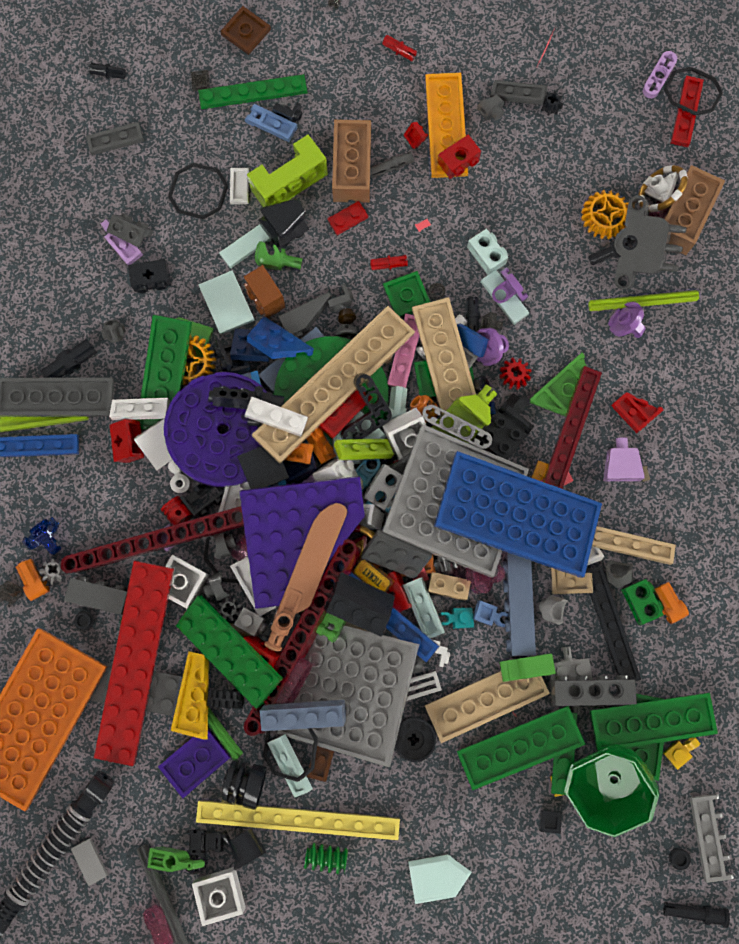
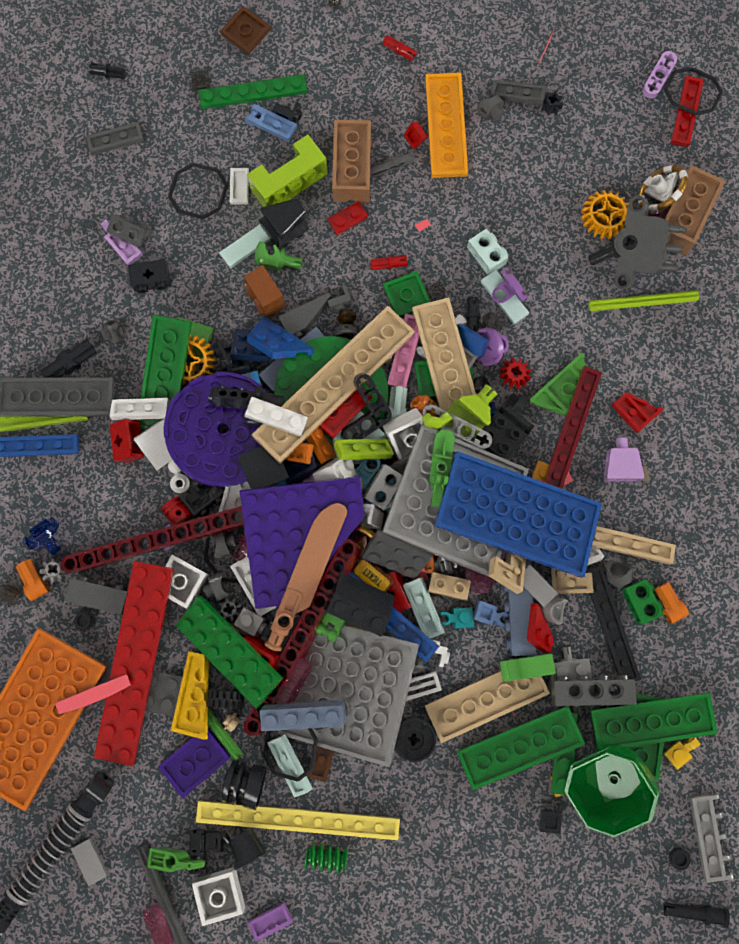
light aqua tile [199,270,255,335] -> none
light aqua tile [408,854,472,904] -> none
red brick [437,134,481,179] -> none
medium lavender tile [608,302,646,338] -> none
none -> coral sticker [55,674,131,714]
none -> tan plate [222,713,240,732]
none -> medium lavender plate [247,901,293,942]
none -> lime arm [422,411,452,429]
none -> bright green piece [429,429,455,508]
none -> tan plate [488,552,526,594]
none -> light grey tile [523,565,558,607]
none -> red wing [527,604,554,654]

